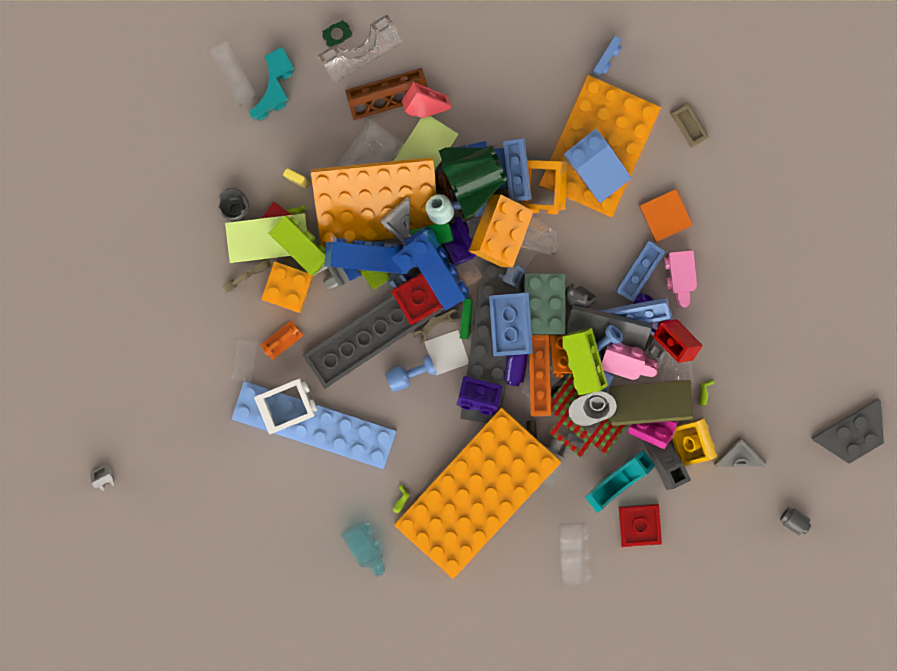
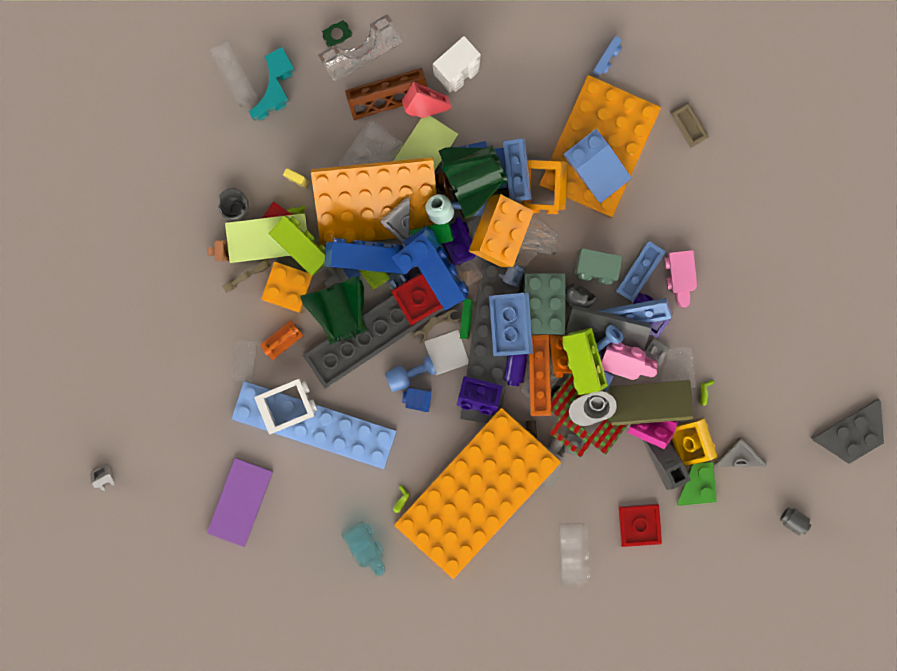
teal arch [585,449,656,513] -> none
orange tile [639,189,693,242] -> none
red brick [653,319,703,363] -> none
none -> nougat tile [207,240,230,261]
none -> medium lavender tile [207,458,273,547]
none -> dark green brick [300,276,368,345]
none -> blue slope [402,387,432,412]
none -> white brick [433,36,481,93]
none -> sand green brick [573,248,623,285]
none -> bright green wing [677,462,717,506]

